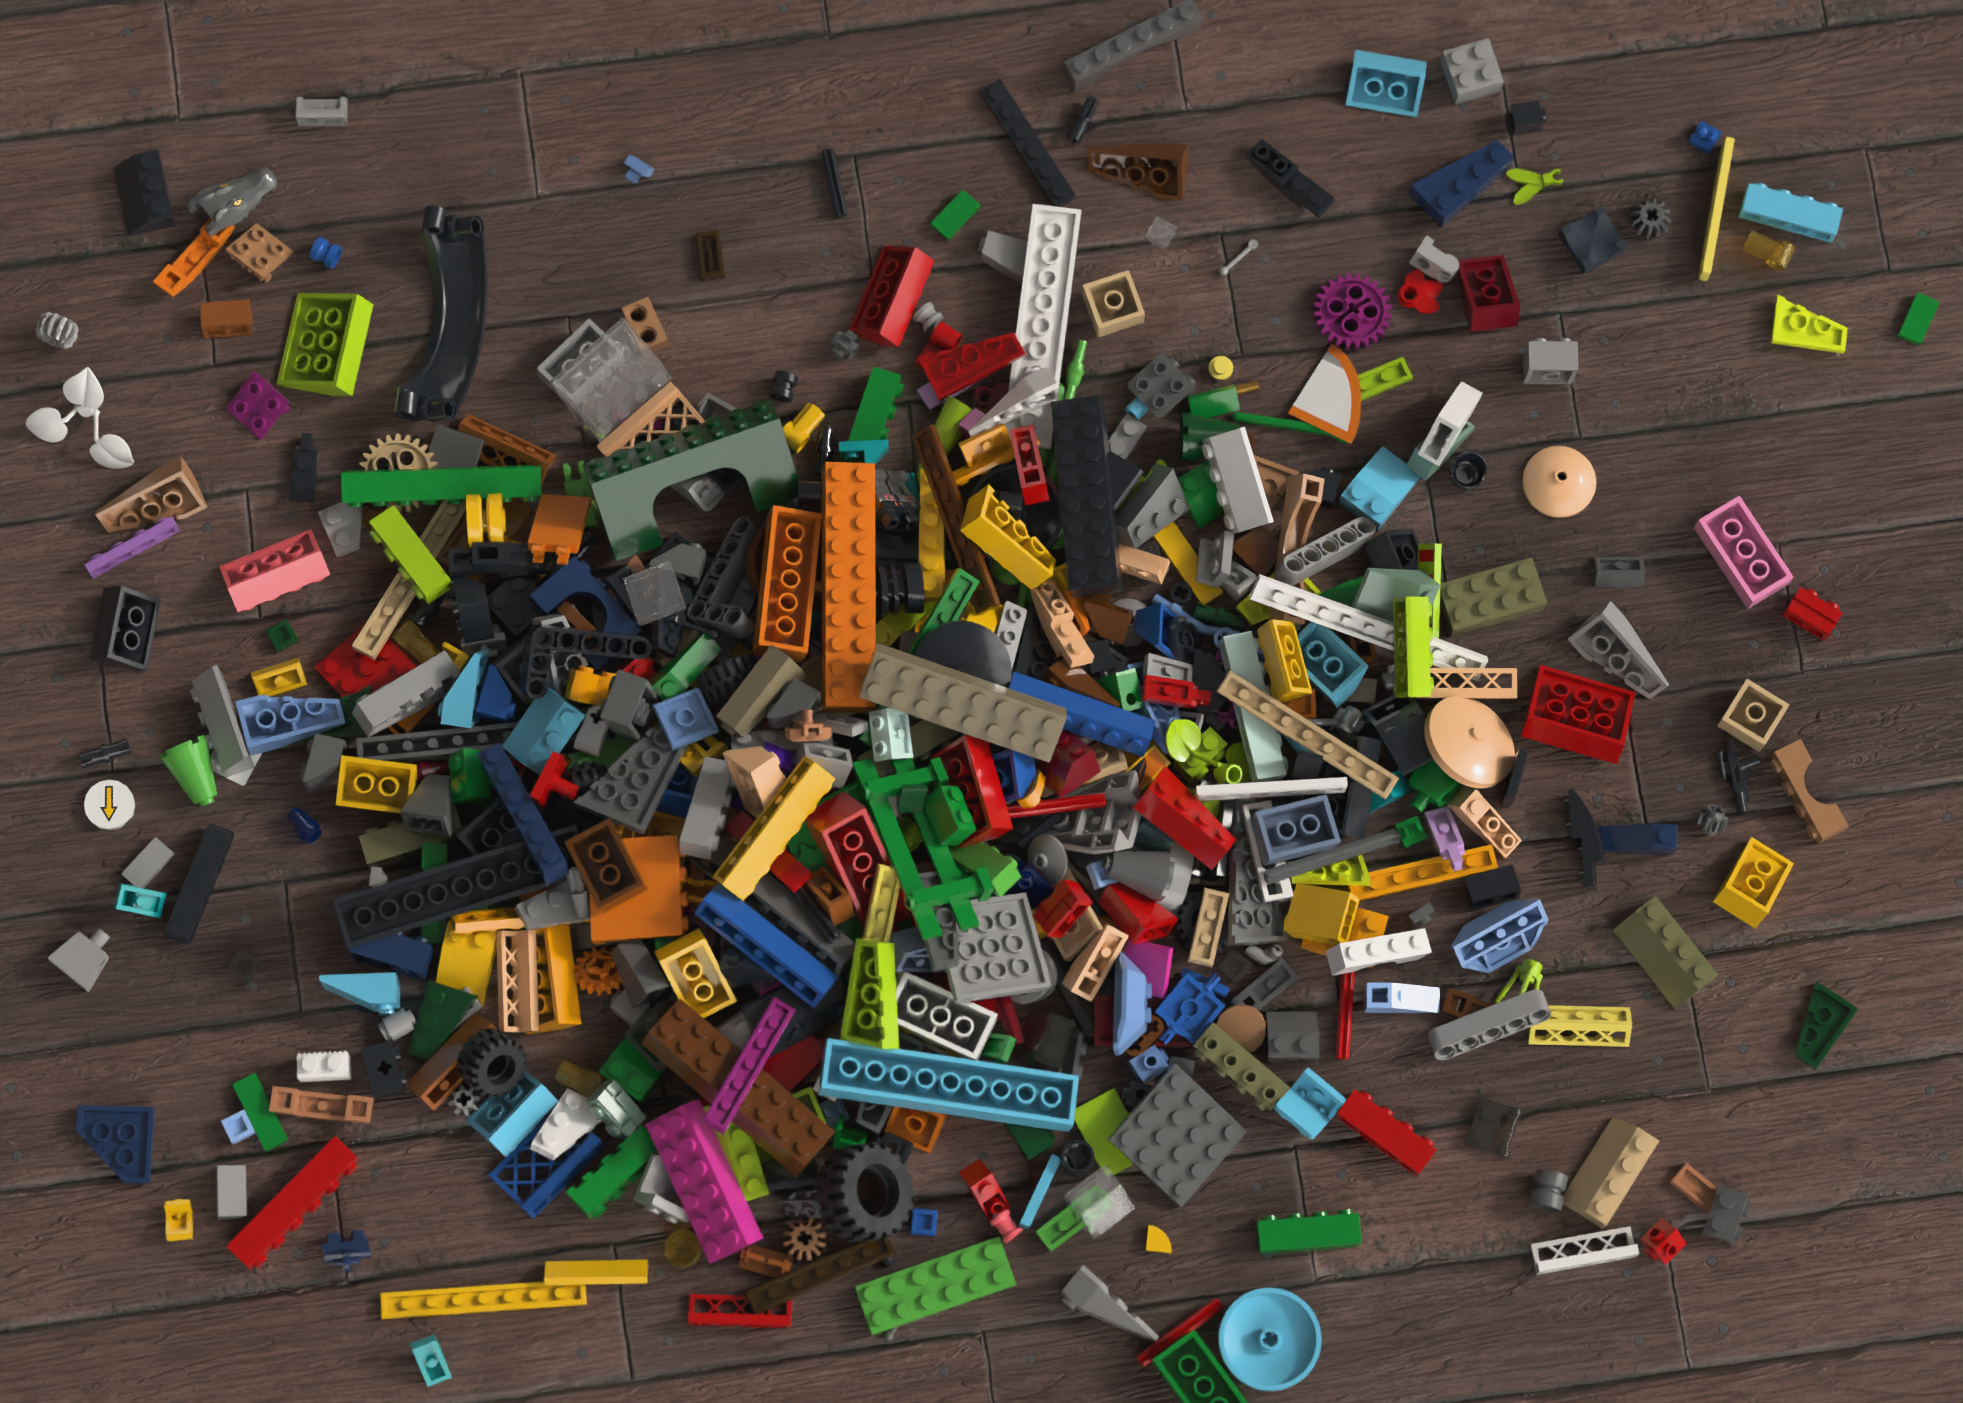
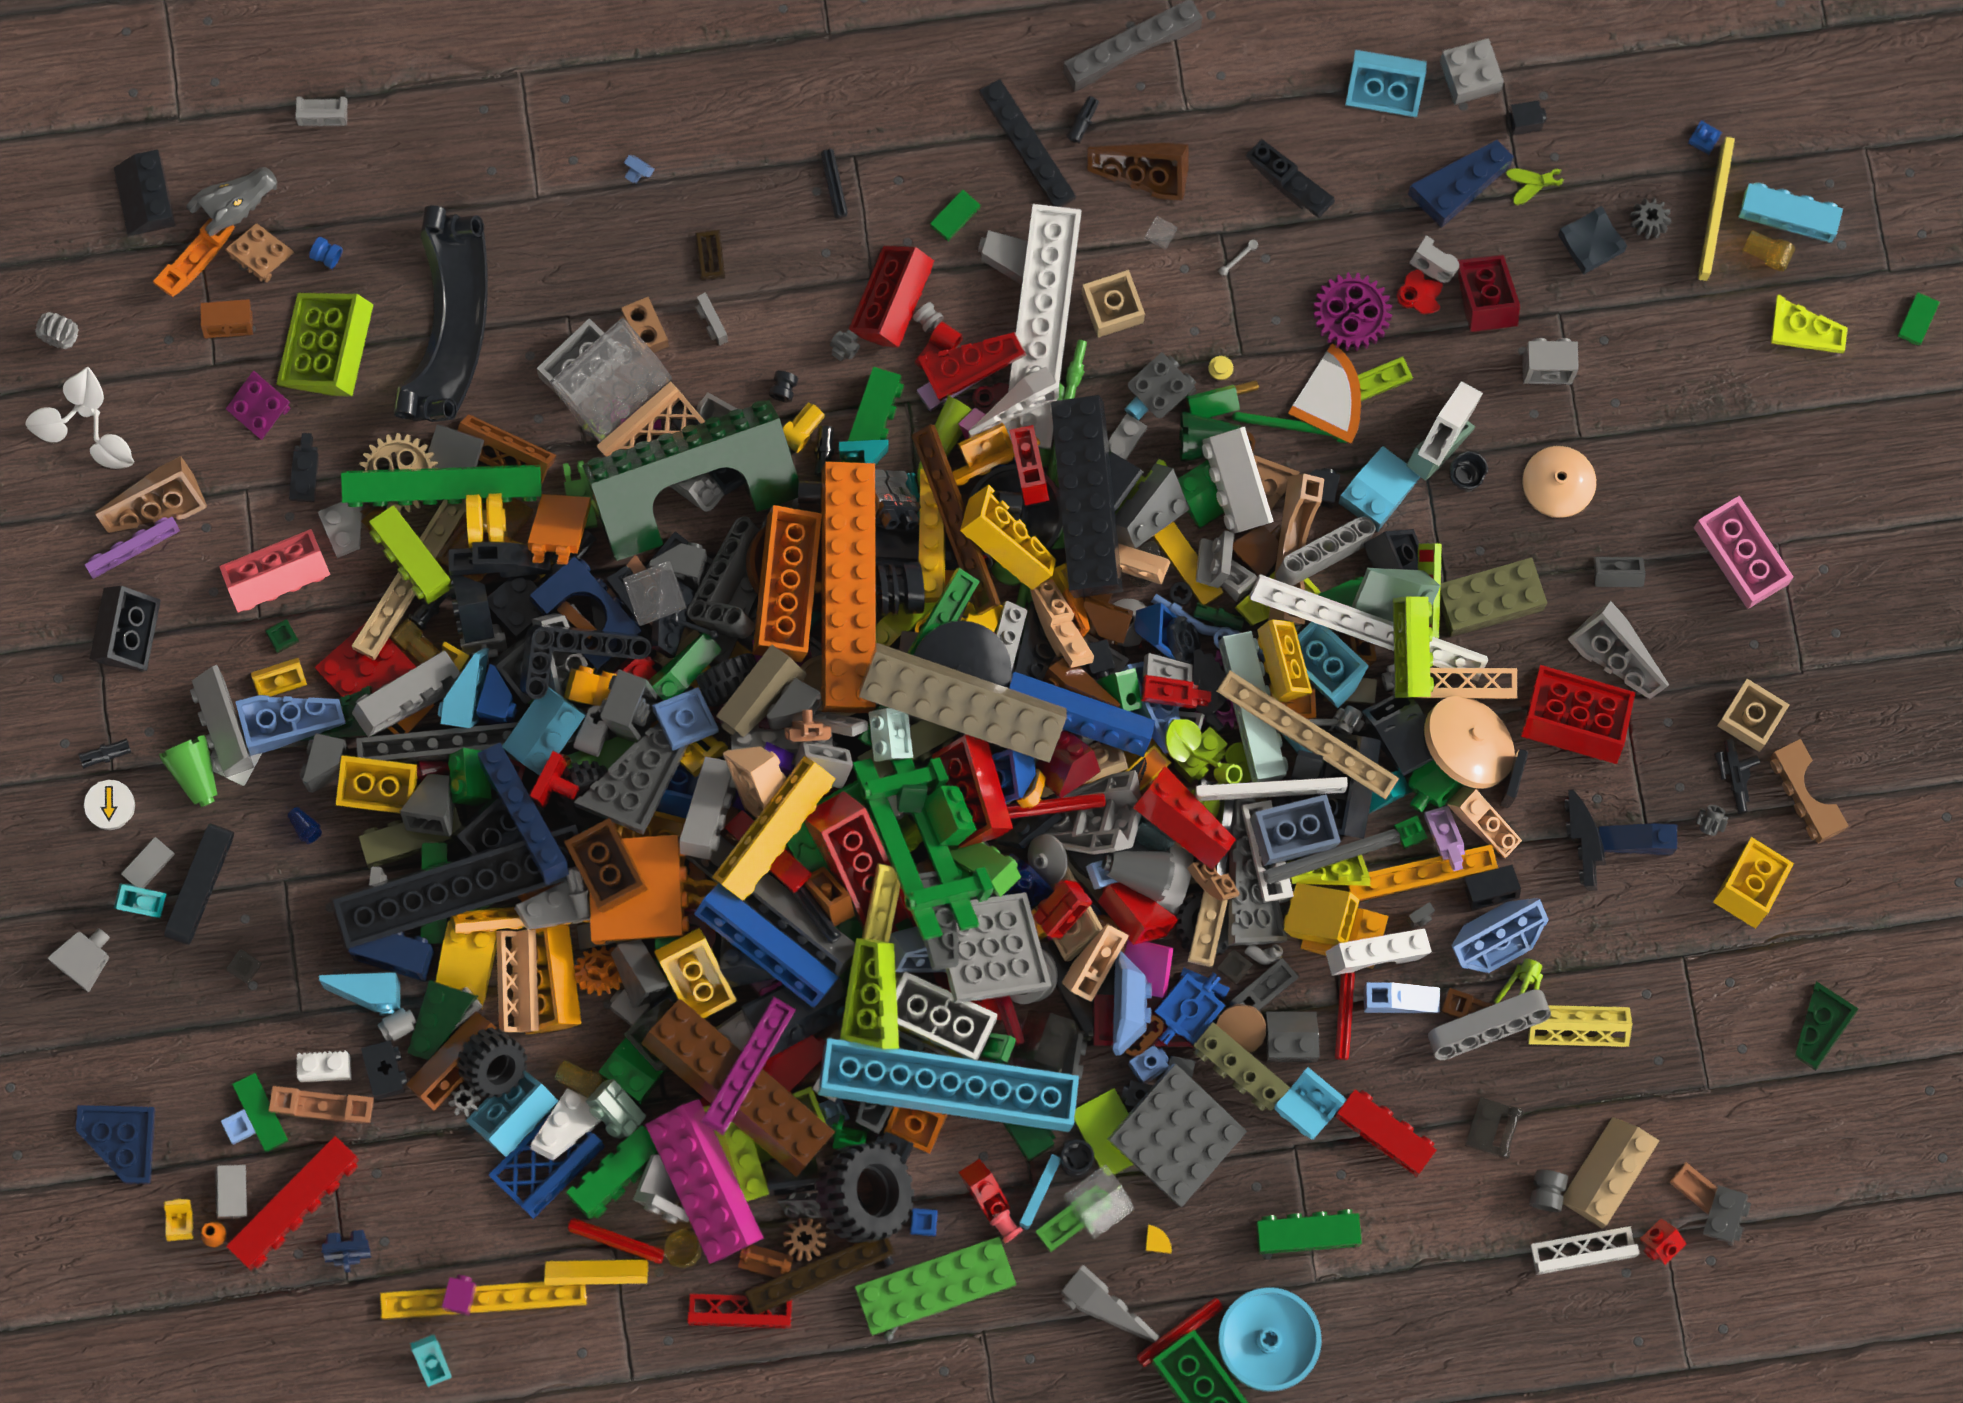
olive slope [1613,896,1718,1010] -> none
red brick [1783,587,1843,641] -> none
none -> orange cone [201,1222,226,1247]
none -> magenta brick [442,1275,477,1316]
none -> red axle [568,1218,665,1264]
none -> light grey plate [695,293,728,346]
none -> medium nougat slope [1187,861,1240,901]

